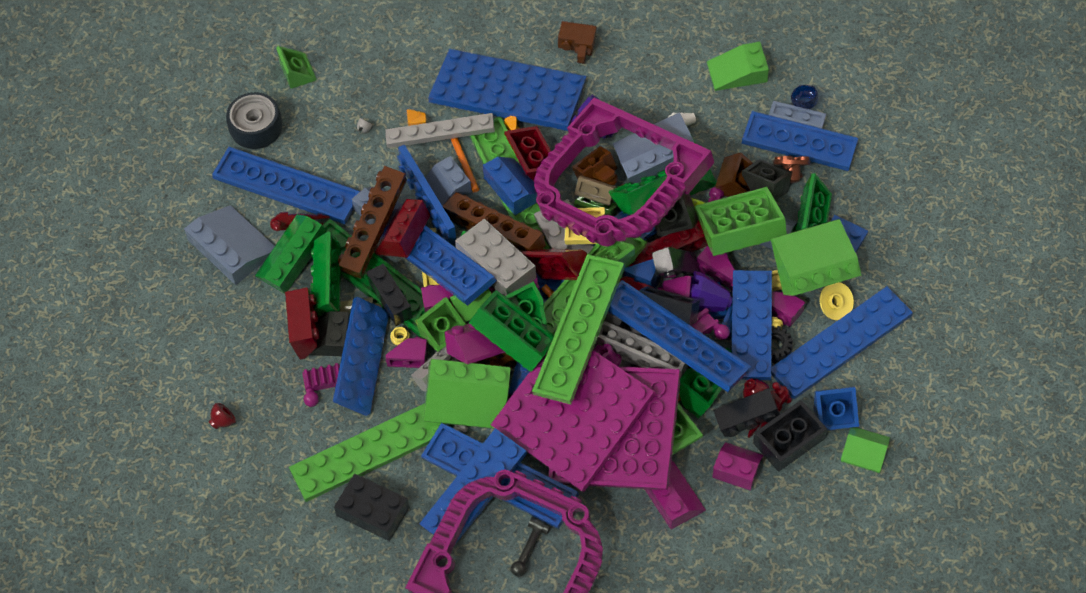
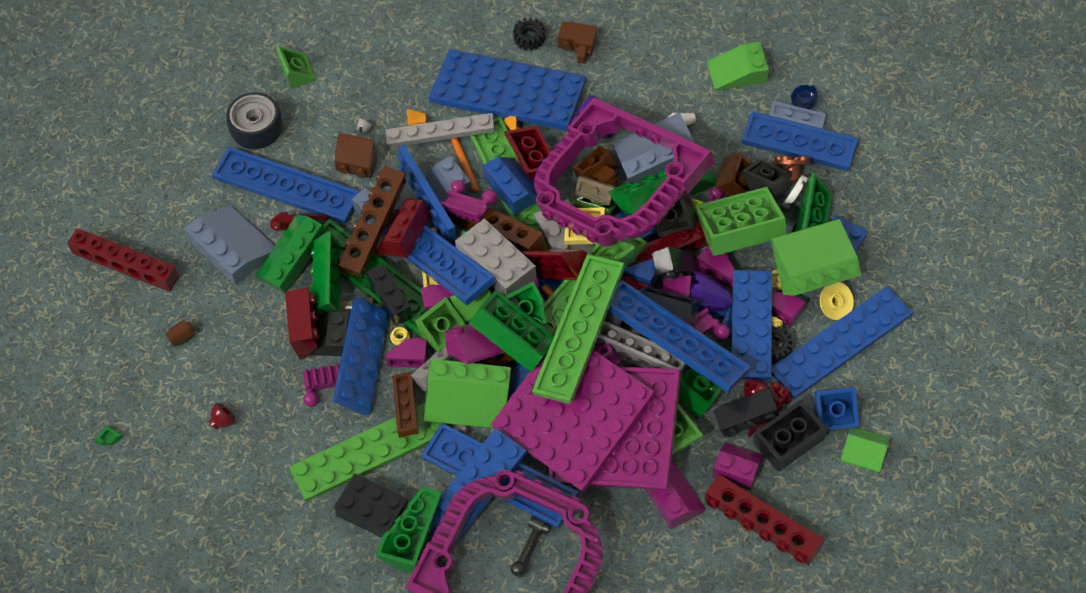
none -> dark red brick [67,228,179,292]
none -> green tile [94,425,123,446]
none -> reddish brown brick [165,320,195,347]
none -> reddish brown slope [334,133,378,178]
none -> green wedge [376,487,442,574]
none -> reddish brown plate [392,372,419,438]
none -> magenta gear [440,180,497,223]
none -> black tyre [513,18,545,51]
none -> dark red brick [705,474,824,566]
none -> white tile [782,175,808,209]

